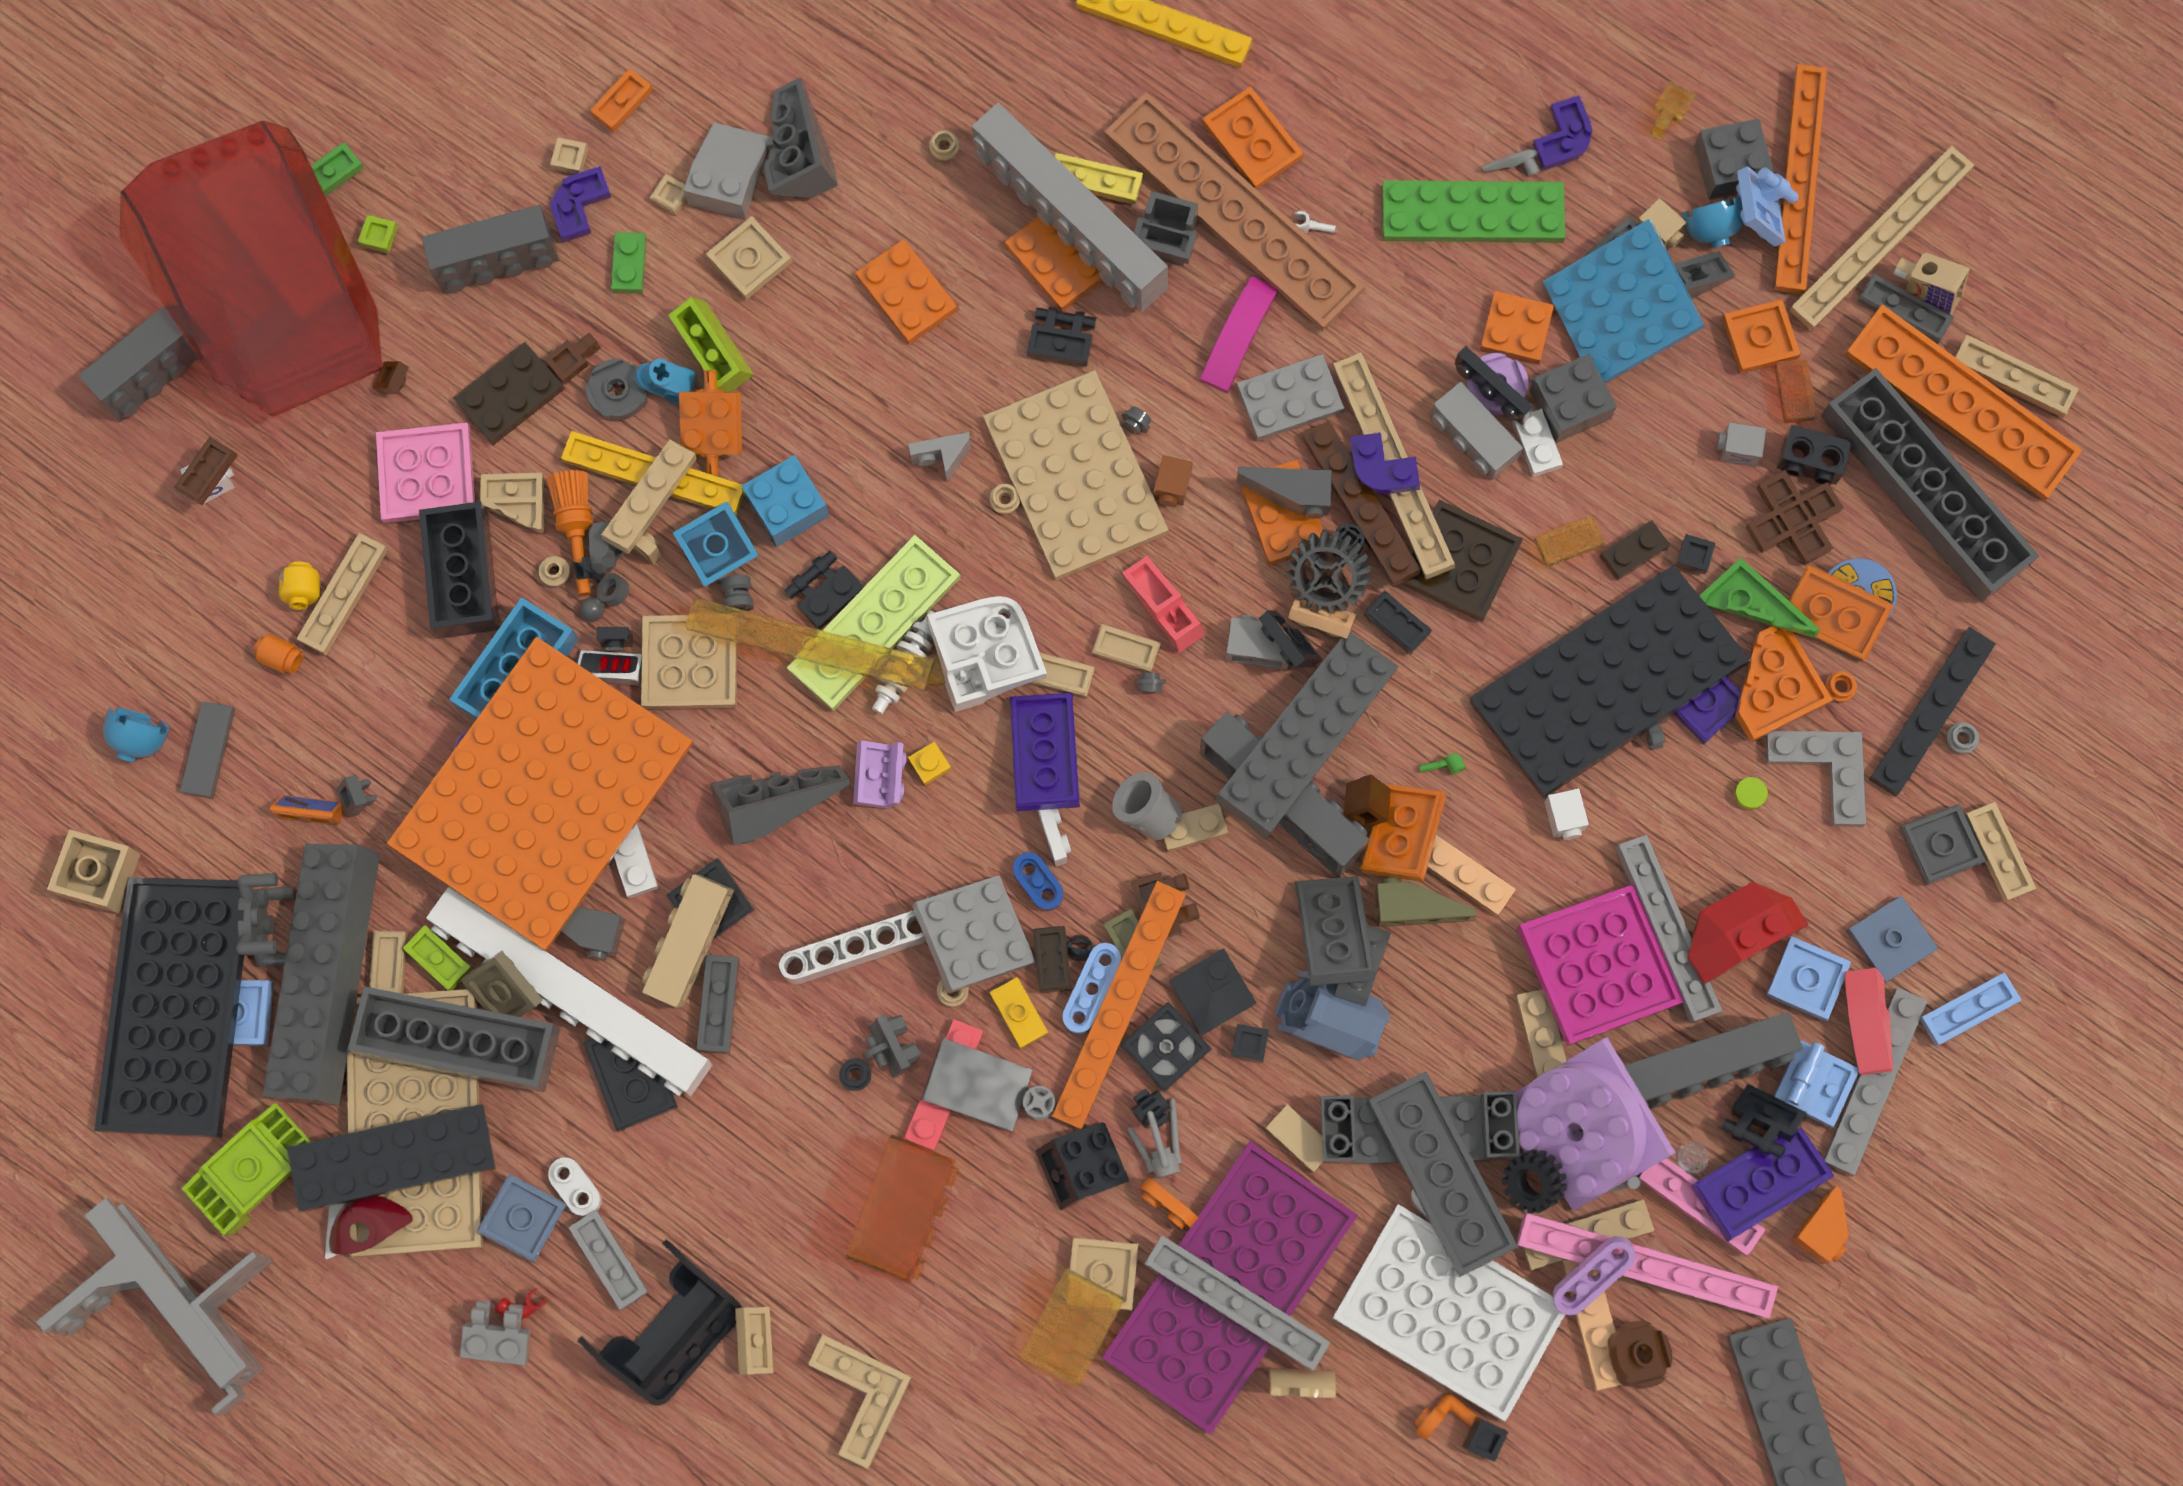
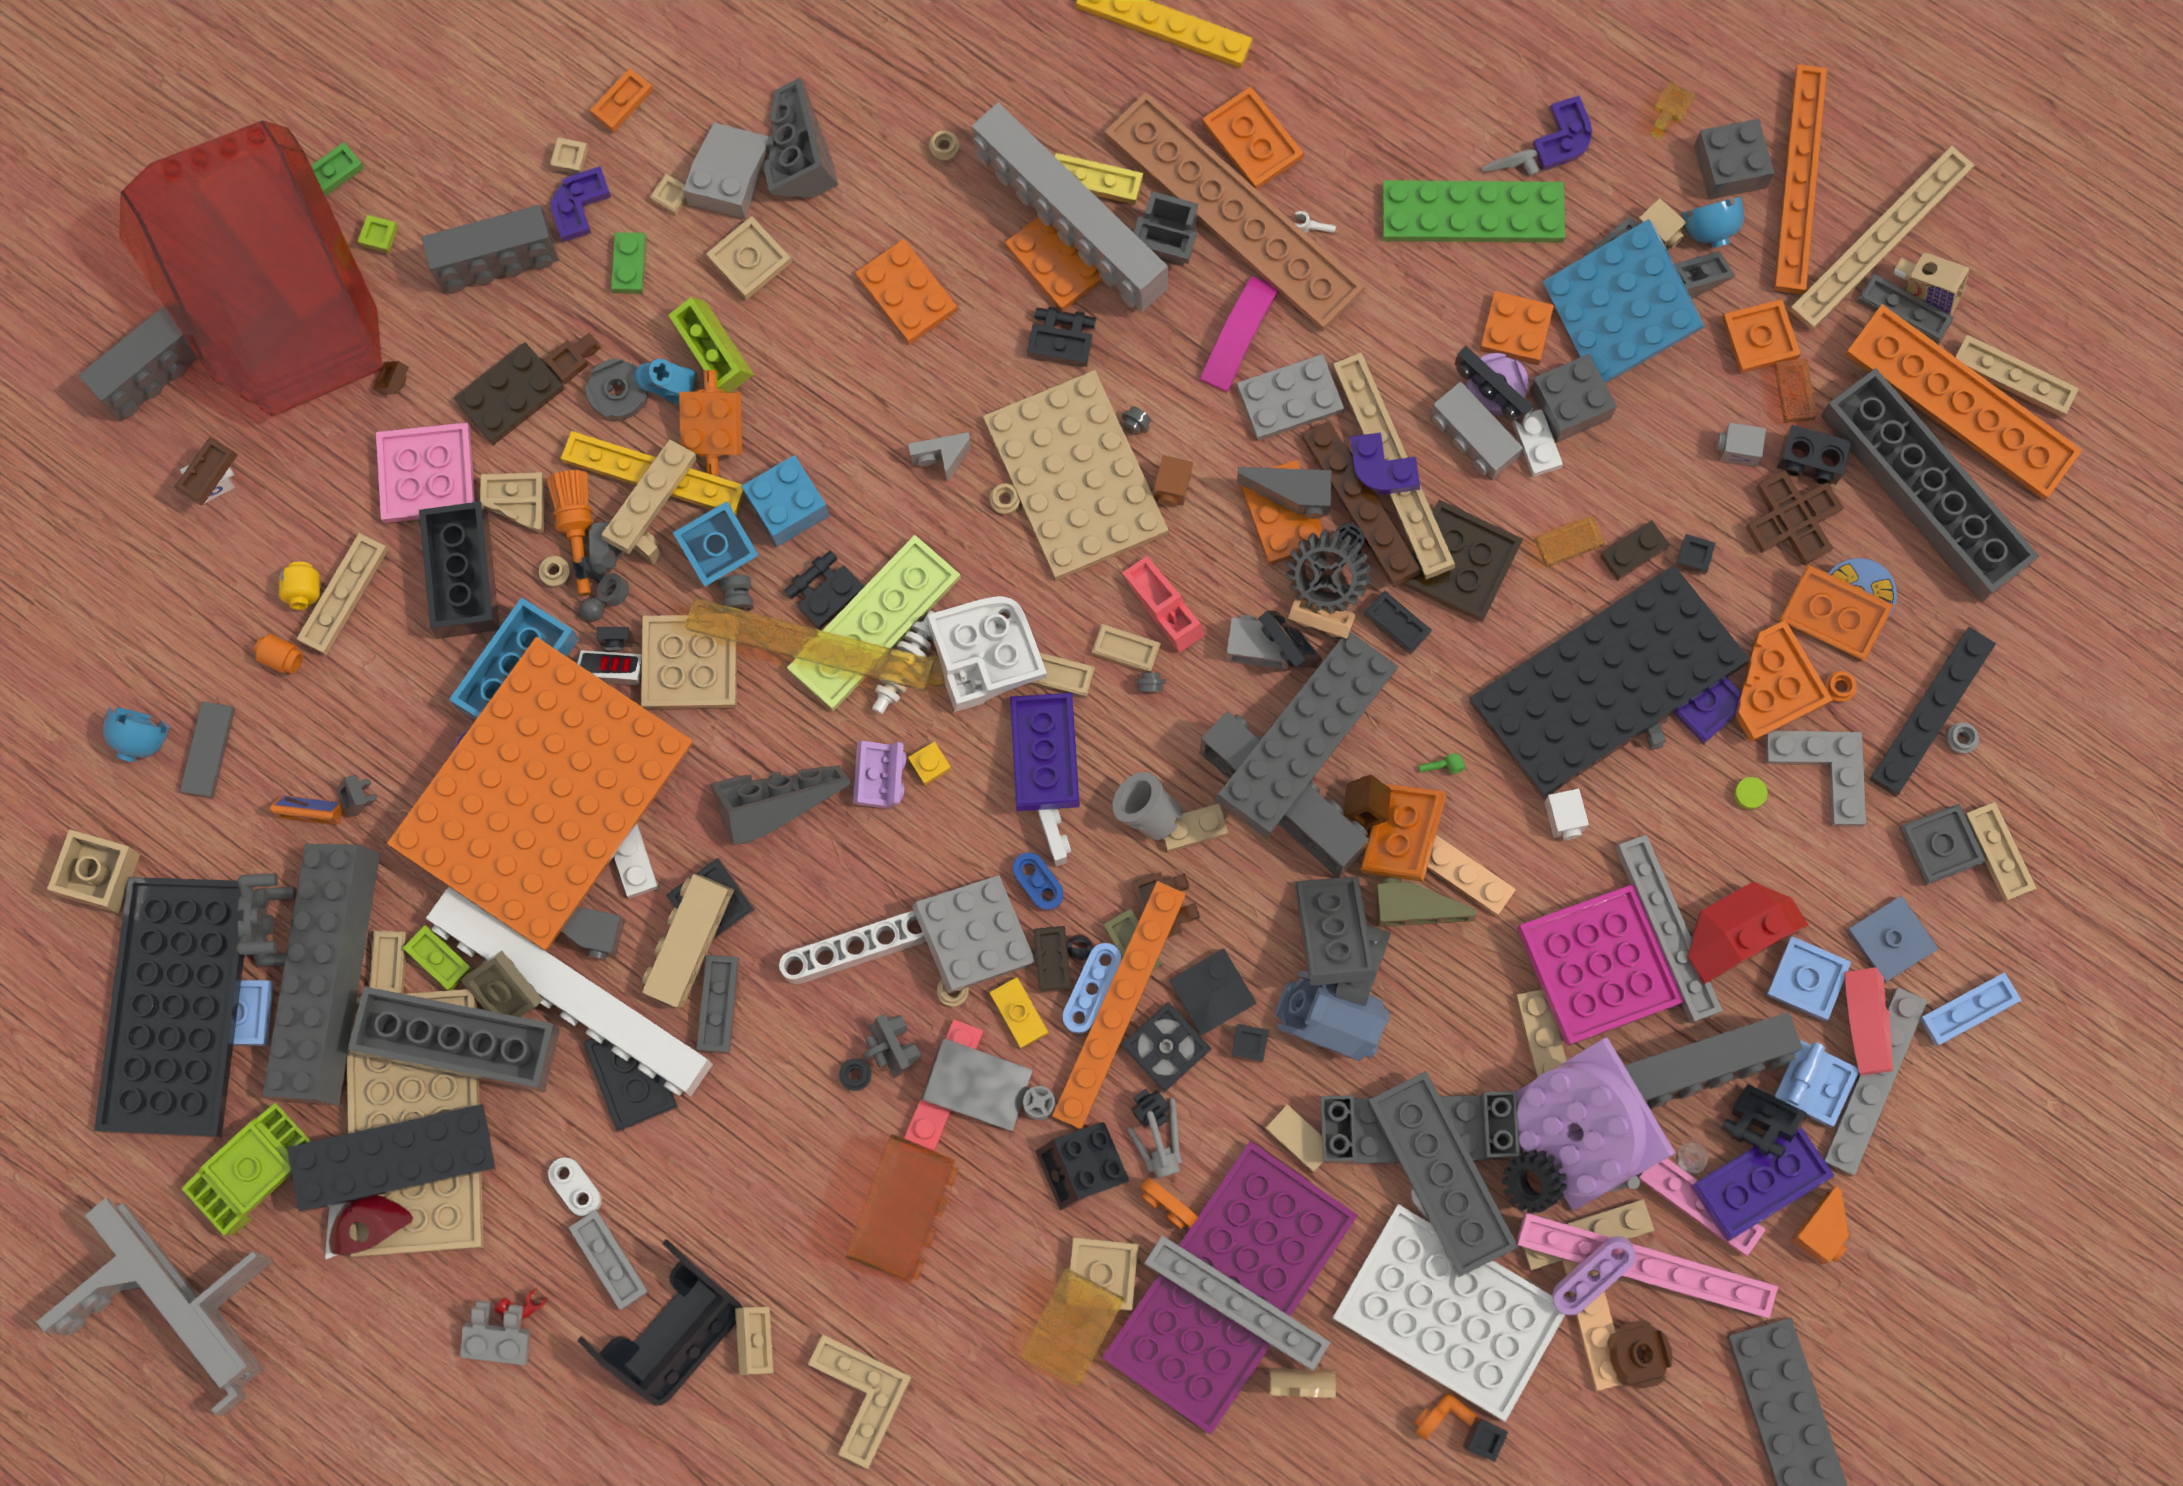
sand blue plate [476,1173,567,1263] -> none
bright green wing [1699,558,1820,638] -> none
light blue plate [1736,166,1798,247] -> none

